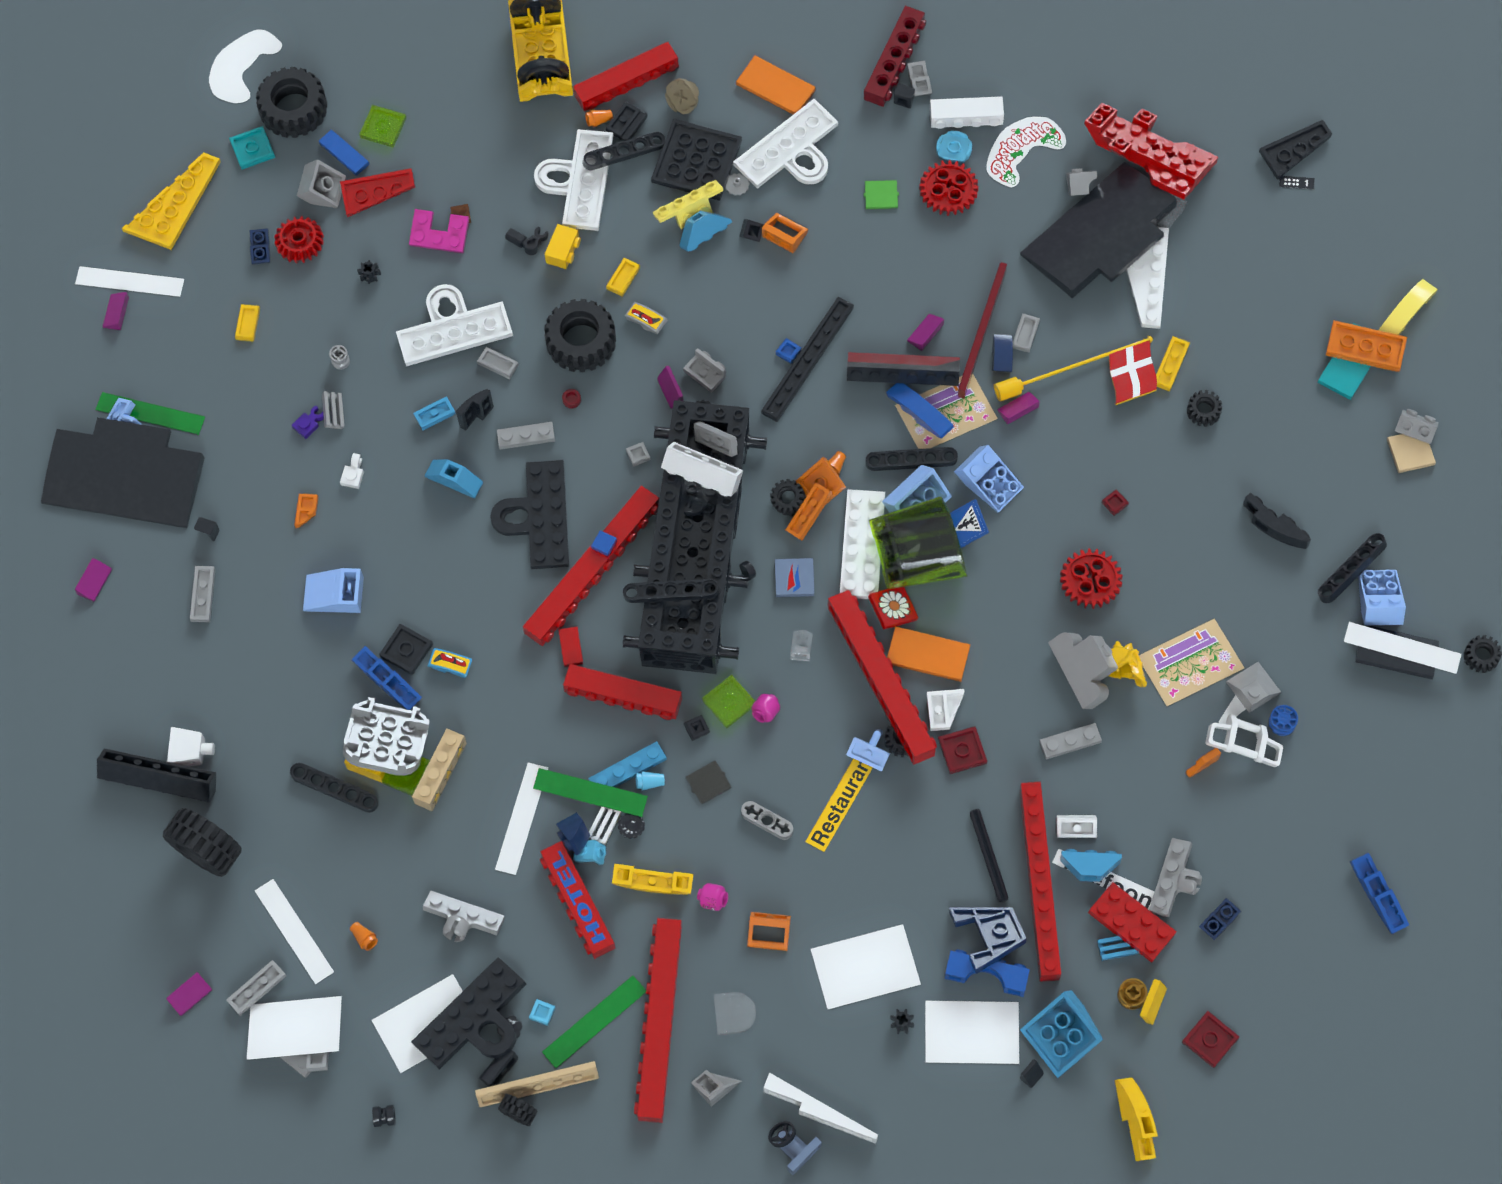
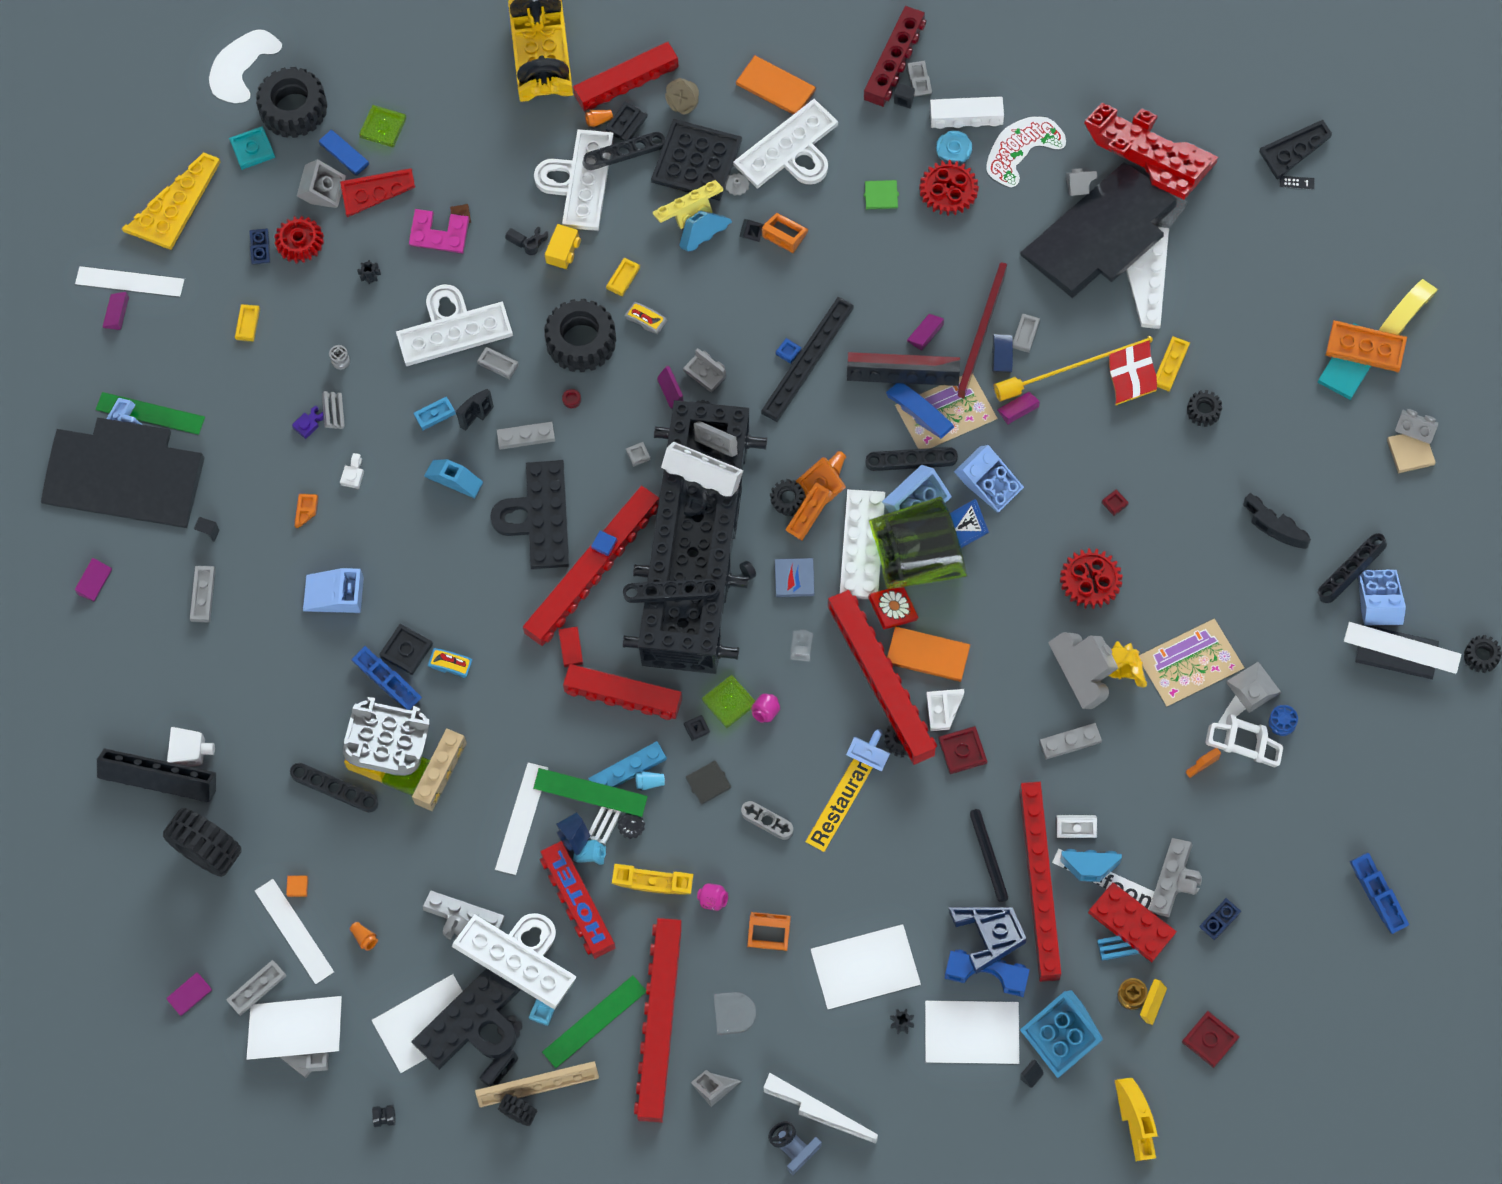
none -> orange tile [286,876,308,897]
none -> white plate [452,914,576,1010]

